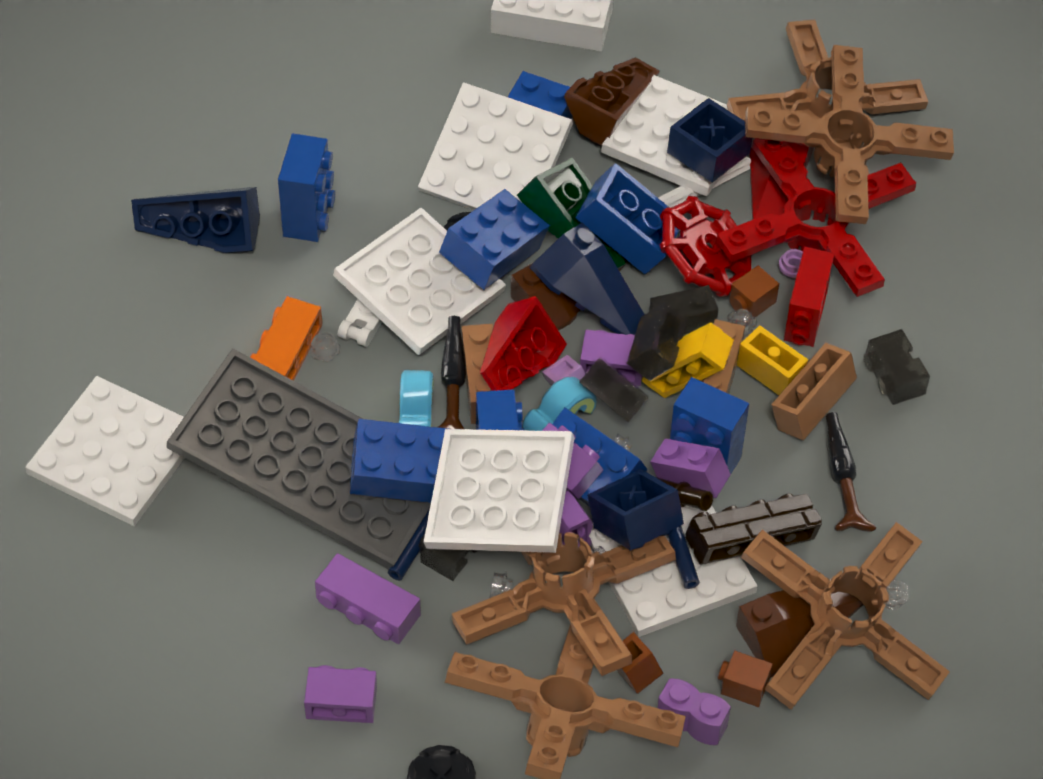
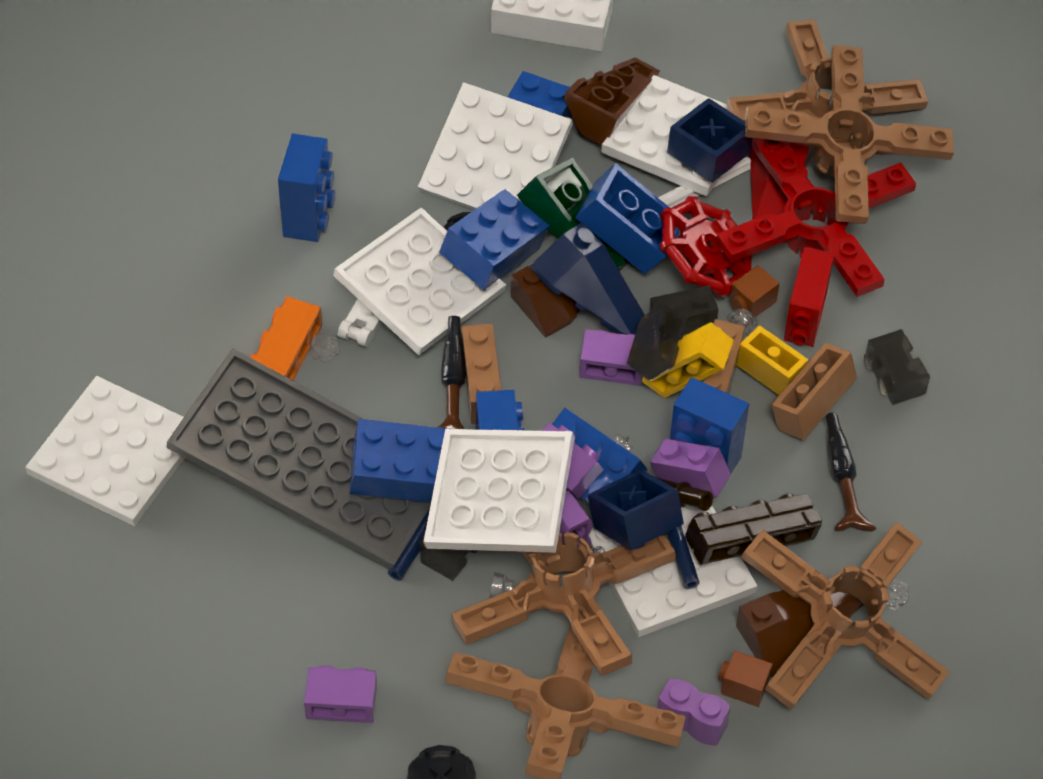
dark blue wedge [131,187,260,253] -> none
medium lavender brick [315,553,421,644] -> none
medium azure animal [399,370,434,427] -> none
red wedge [480,296,567,391] -> none
medium azure animal [523,377,597,431] -> none
lavender plate [542,355,586,385] -> none
clear smoke brick [580,356,649,422] -> none
dark orange brick [617,632,663,694] -> none
lavender plate [779,249,803,278] -> none

